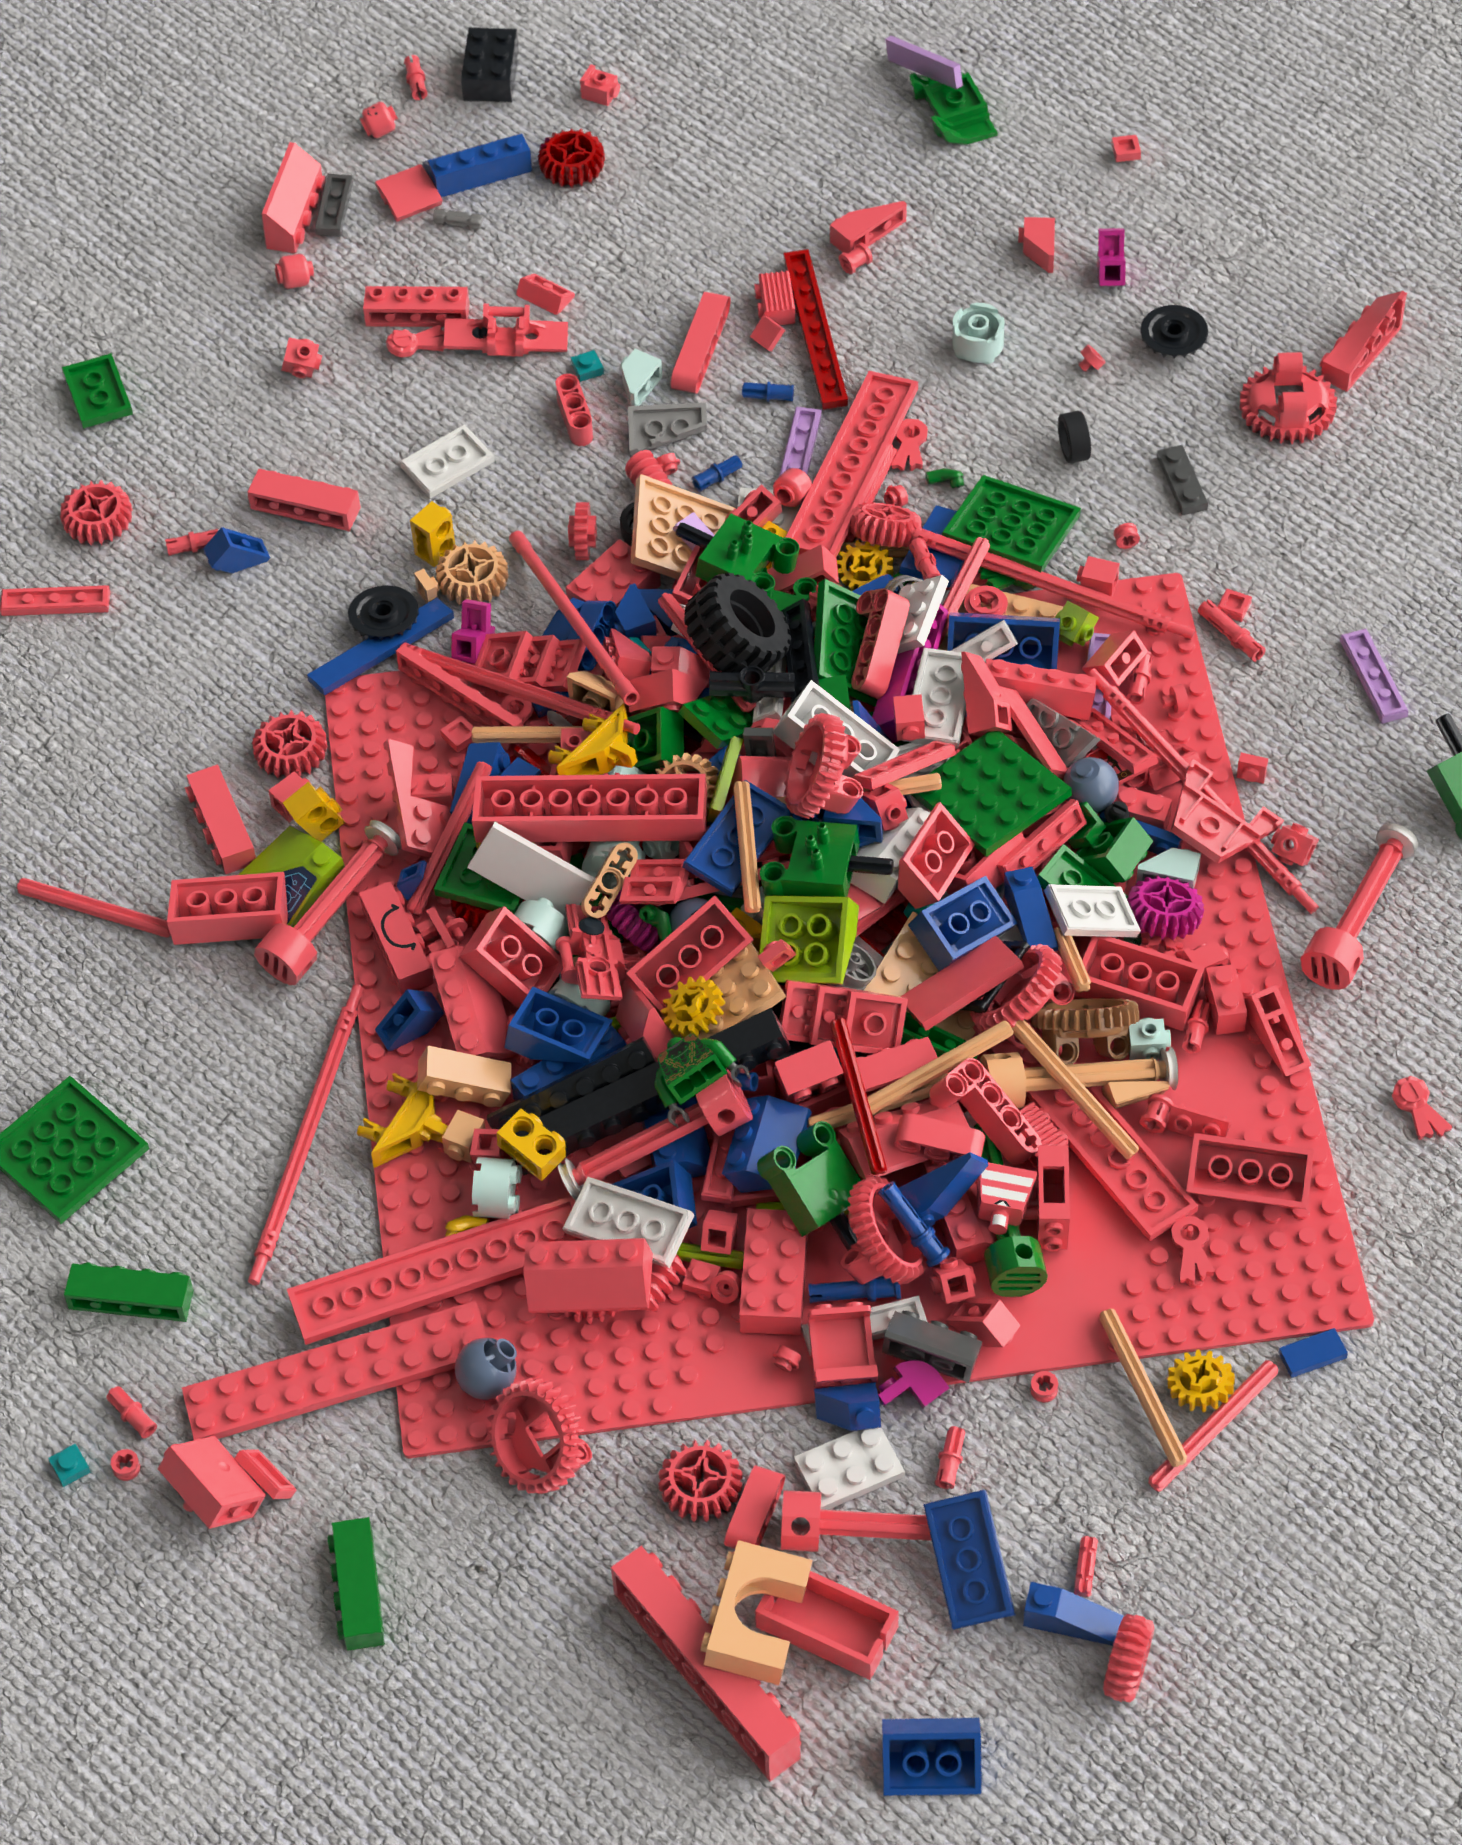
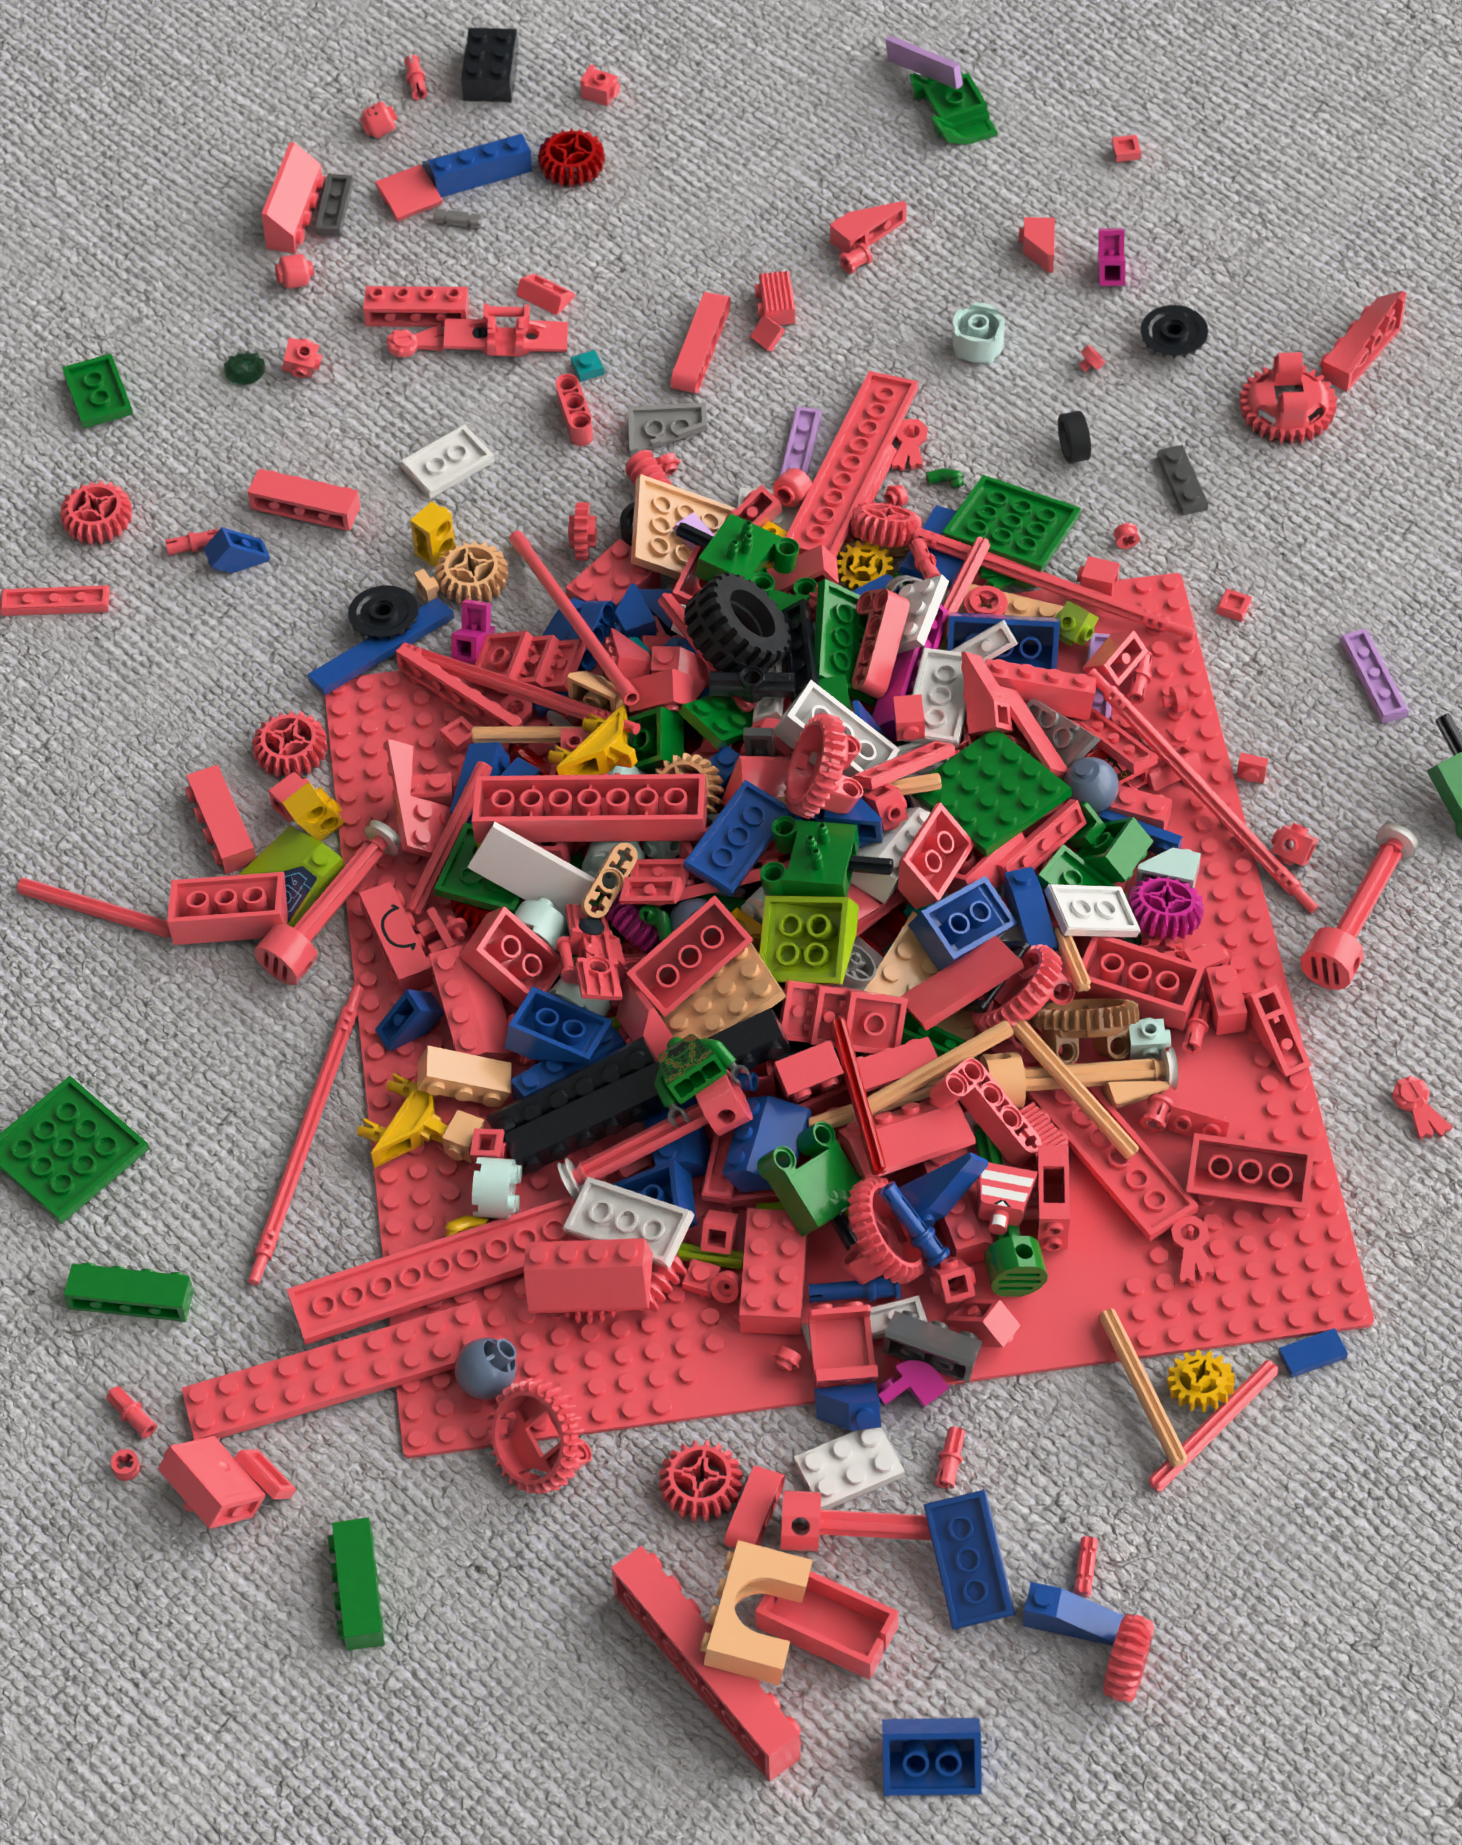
teal plate [48,1443,91,1487] -> none
blue slope [397,860,427,900] -> none
yellow brick [497,1109,566,1181] -> none
light aqua slope [620,349,662,406] -> none
yellow gear [661,976,725,1038] -> none
blue axle [692,455,743,492] -> none
lime tile [706,736,743,823] -> none
light nougat axle [733,781,761,913] -> none
blue axle [742,381,794,402] -> none
coral plate [757,939,796,972] -> none
red plate [783,249,848,410] -> none
coral beam [894,1114,985,1163] -> none
coral bush [1030,1371,1058,1403] -> none
black piece [1104,801,1130,823] -> none
coral wing [1171,759,1284,863] -> none
coral pin [1198,599,1266,662] -> none
none -> clear green gear [224,350,265,385]

